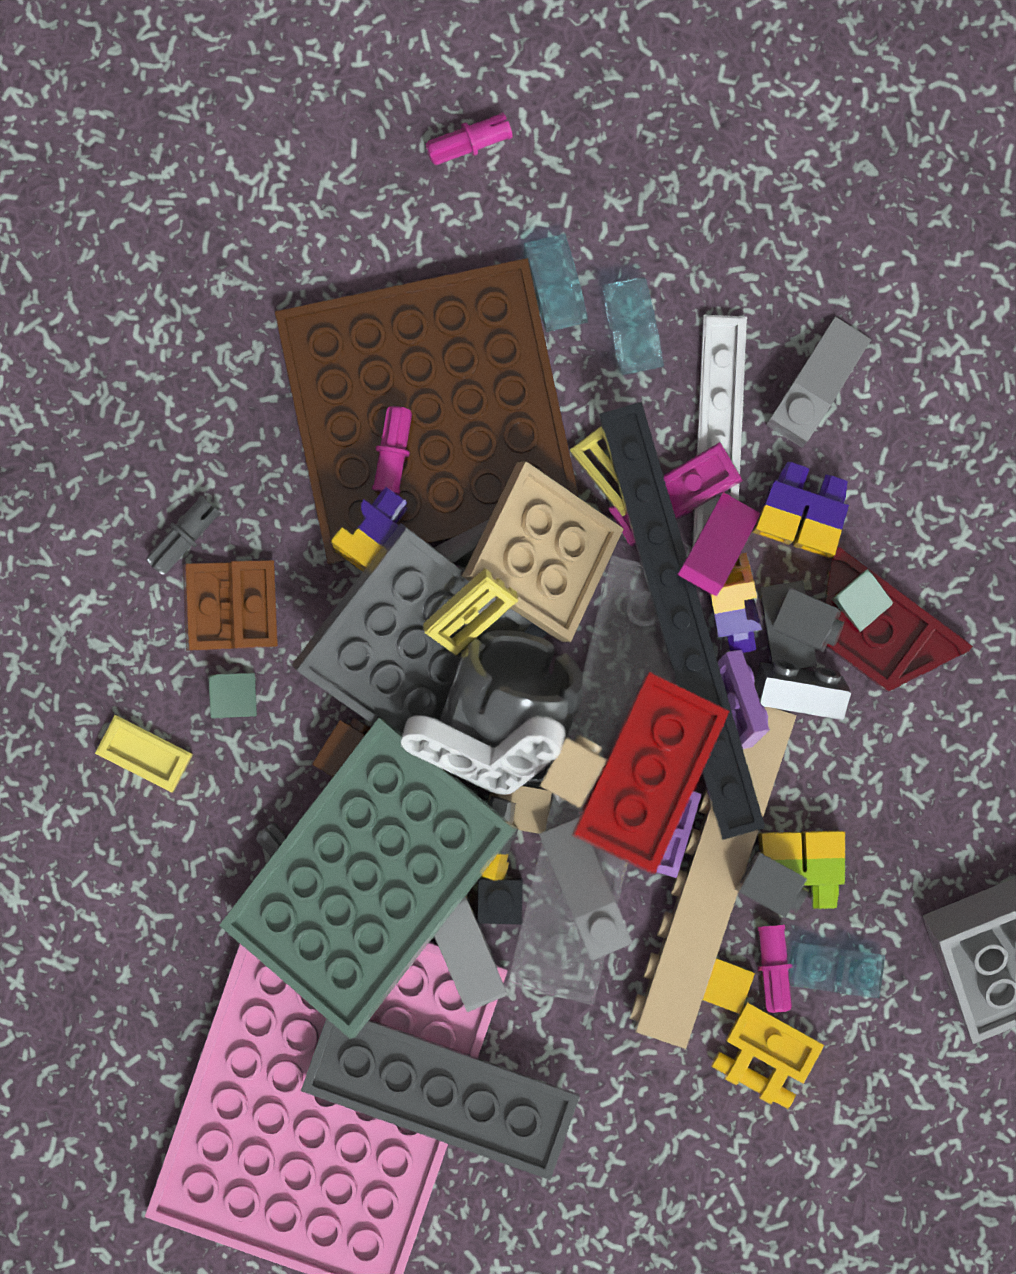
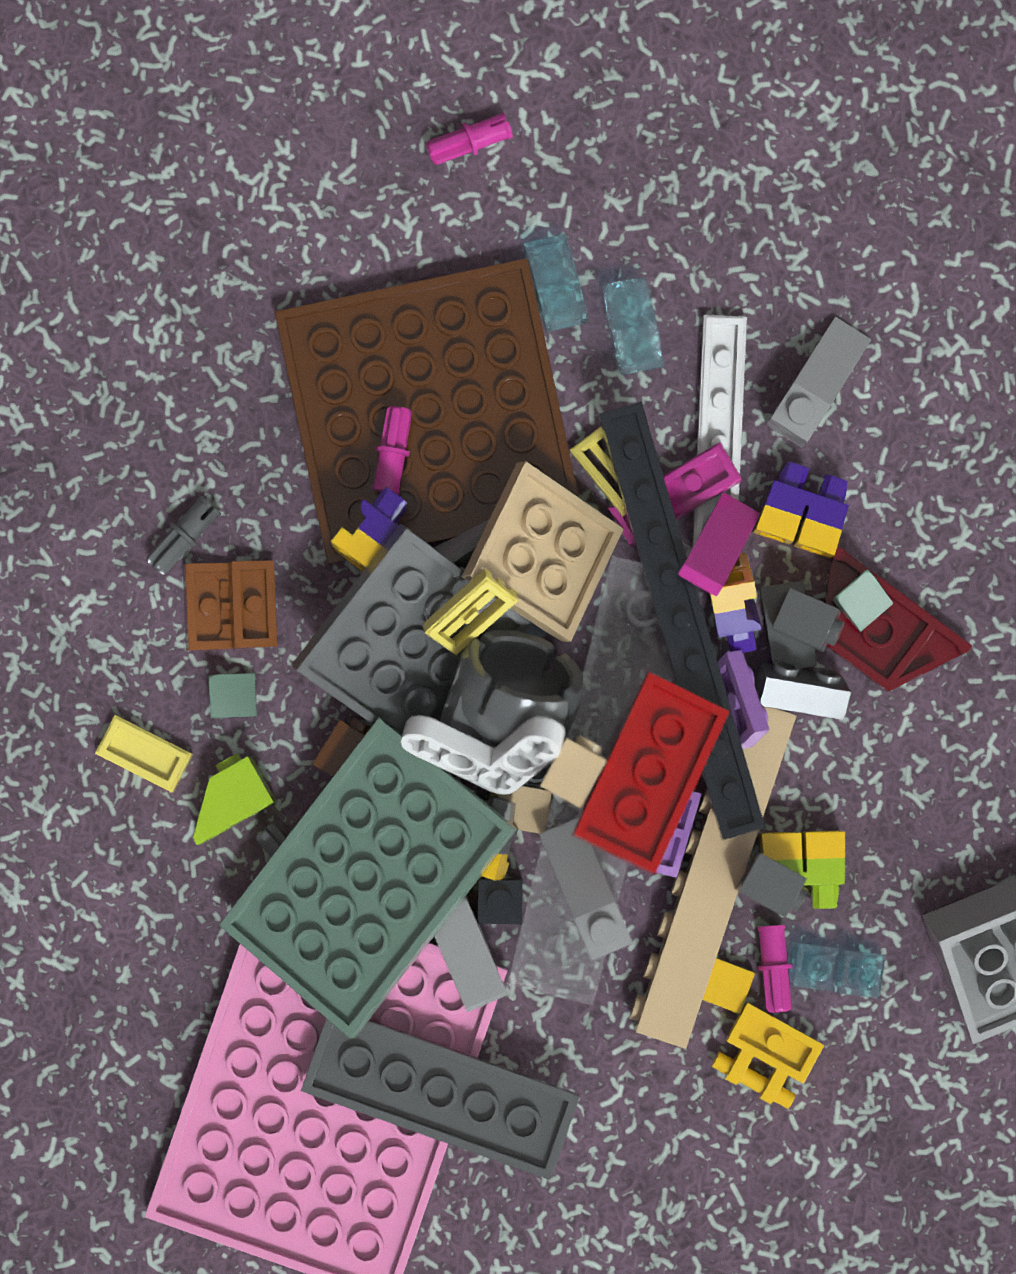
none -> lime slope [193,753,277,845]

